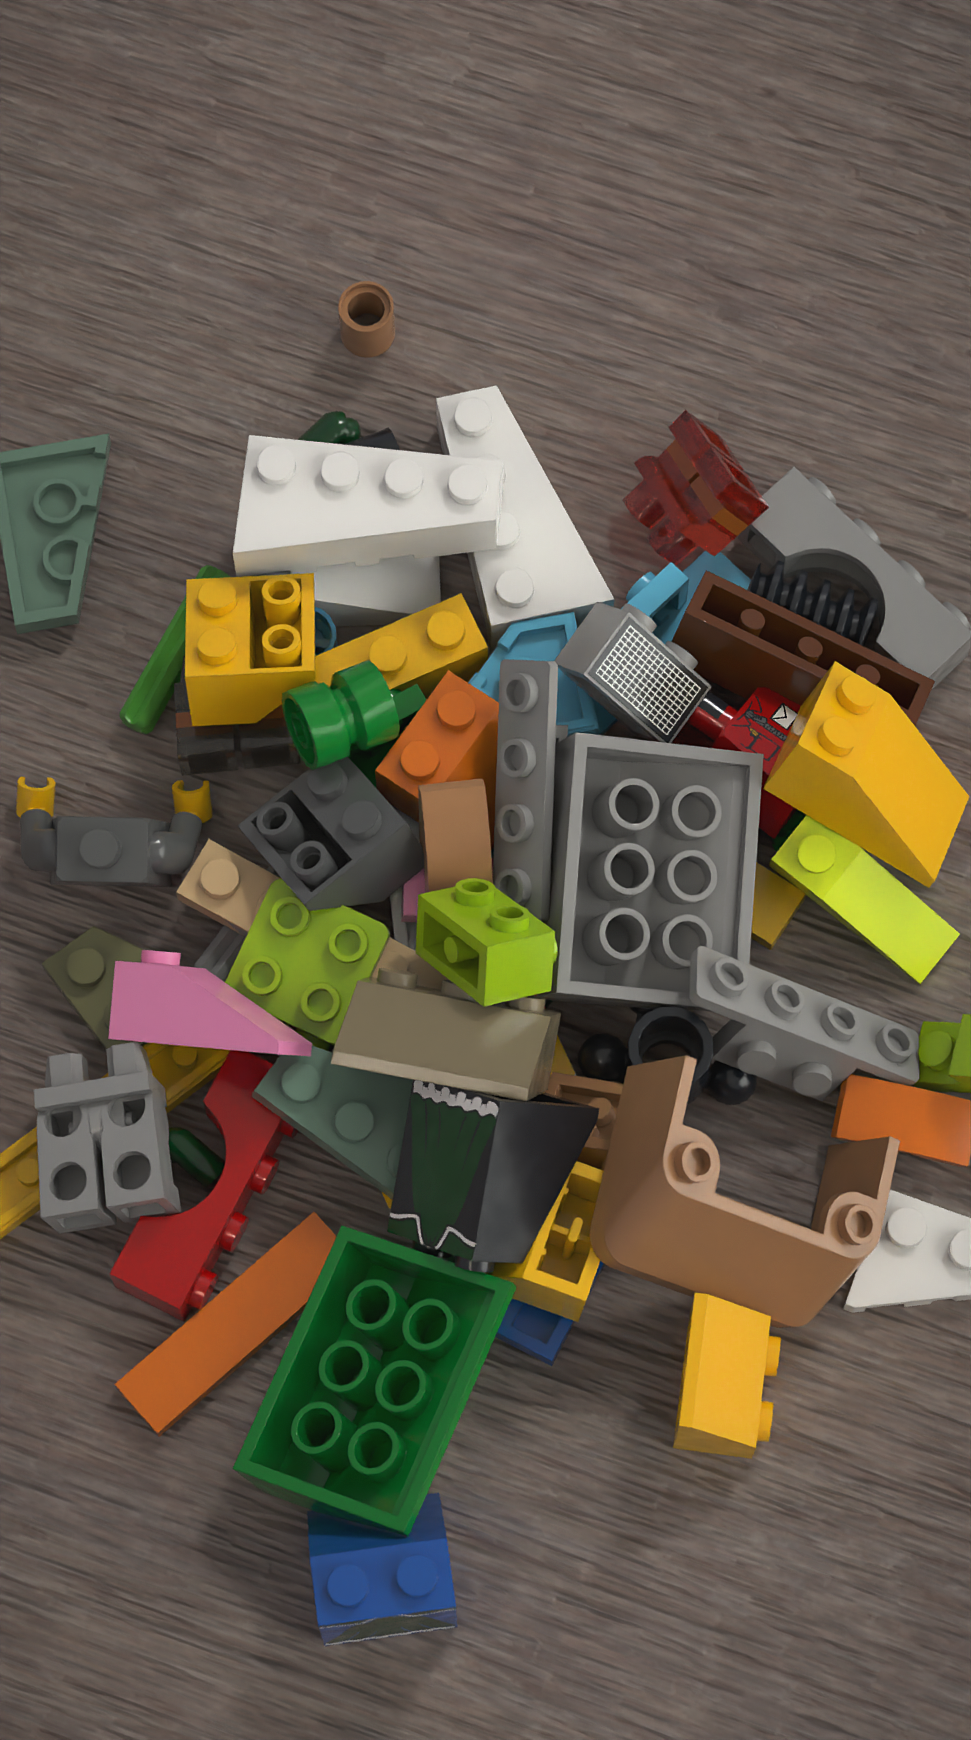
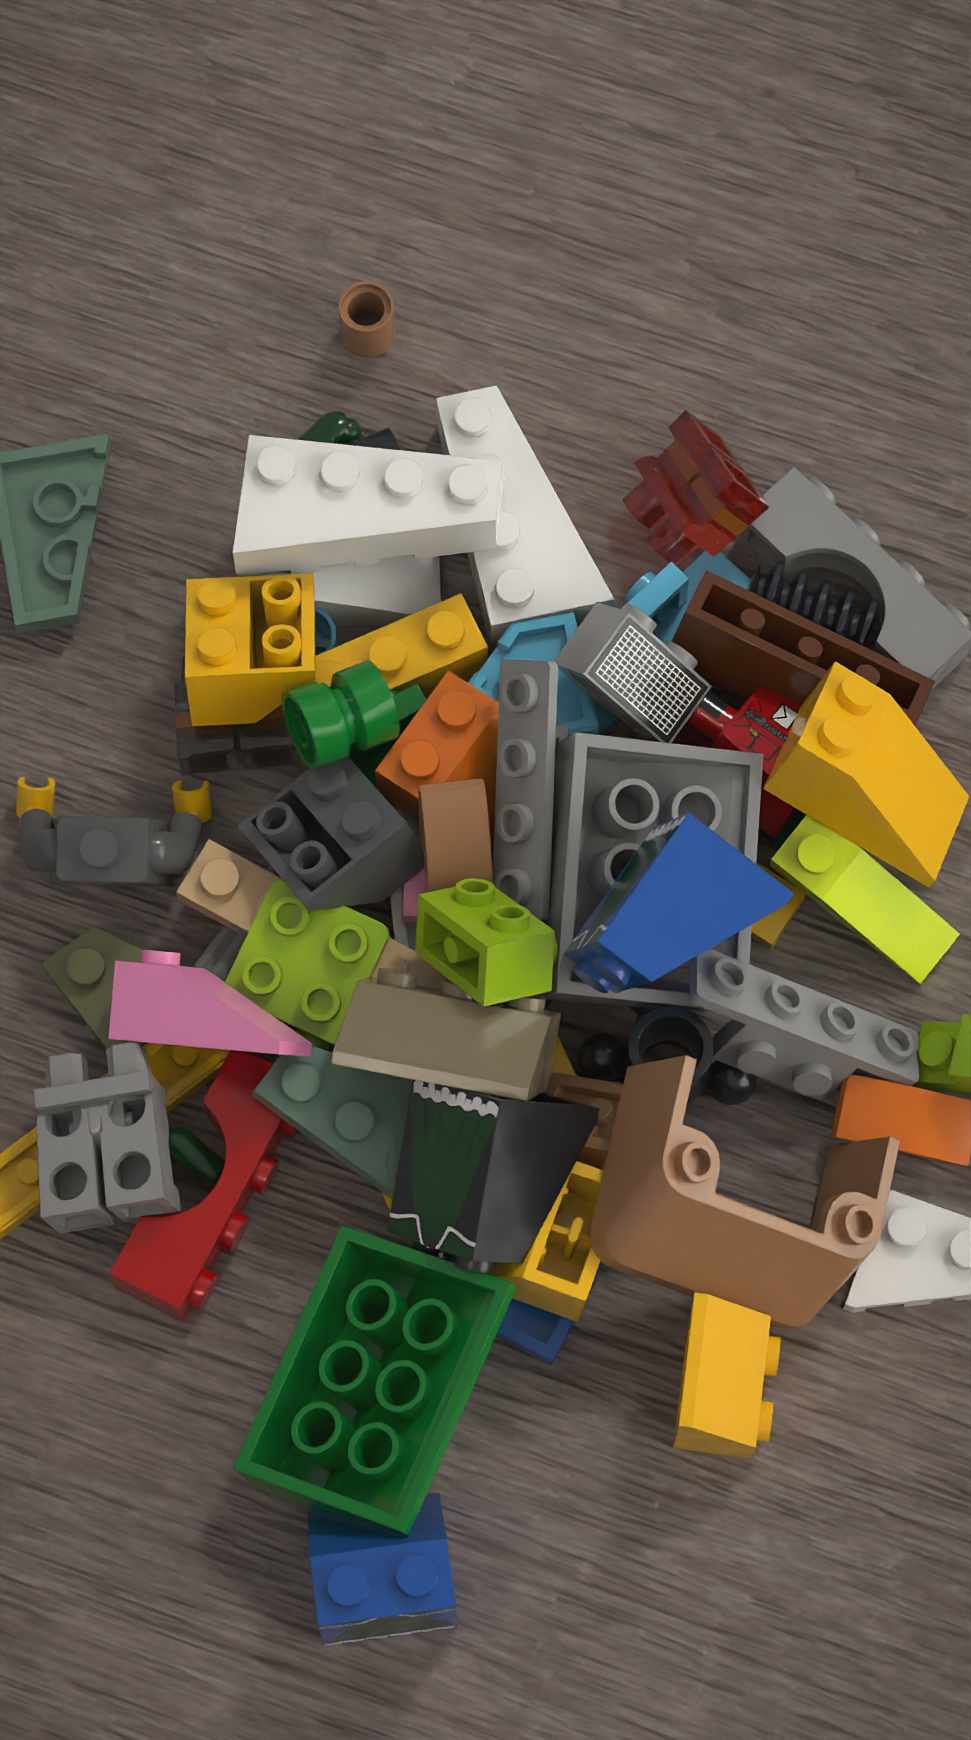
orange tile [114,1212,337,1437] -> none
bright green axle [120,565,230,735] -> none
none -> blue slope [564,812,794,993]

